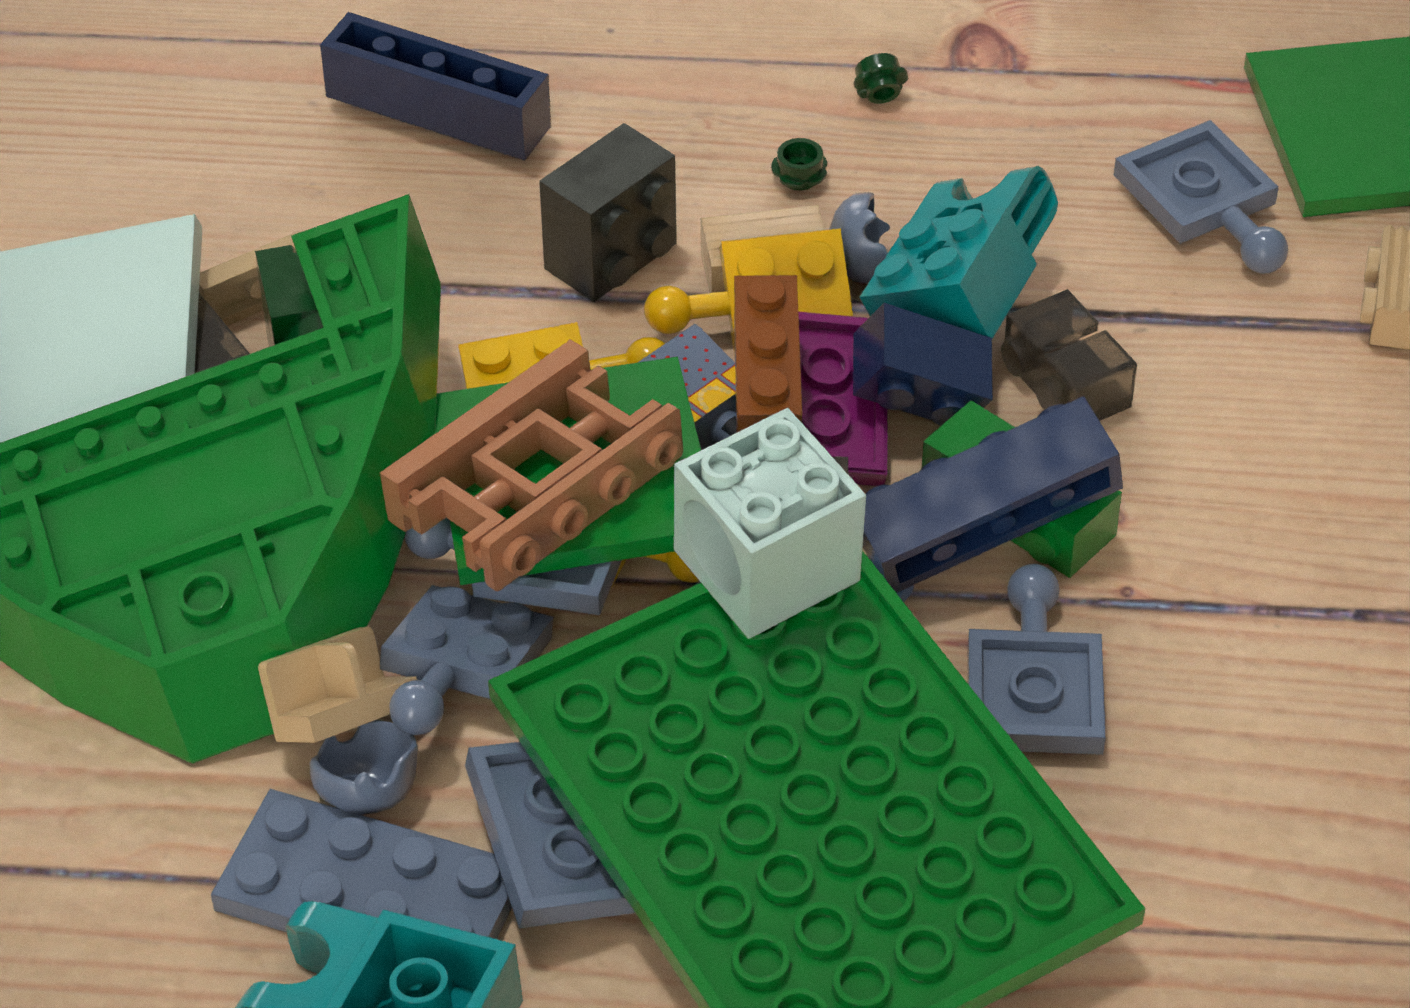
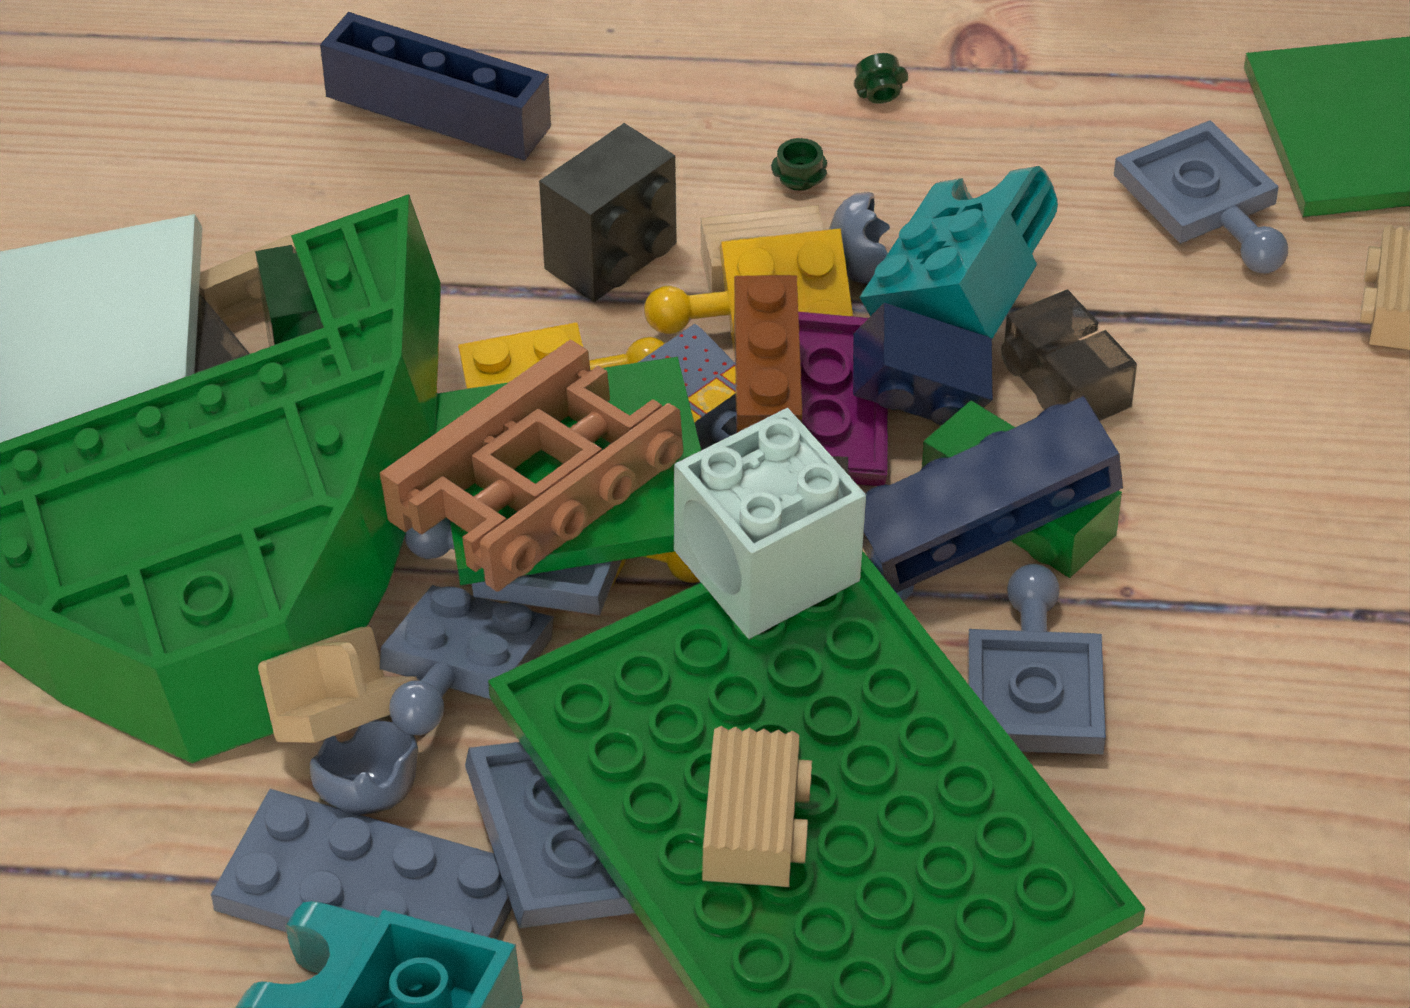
none -> tan brick [702,726,812,887]

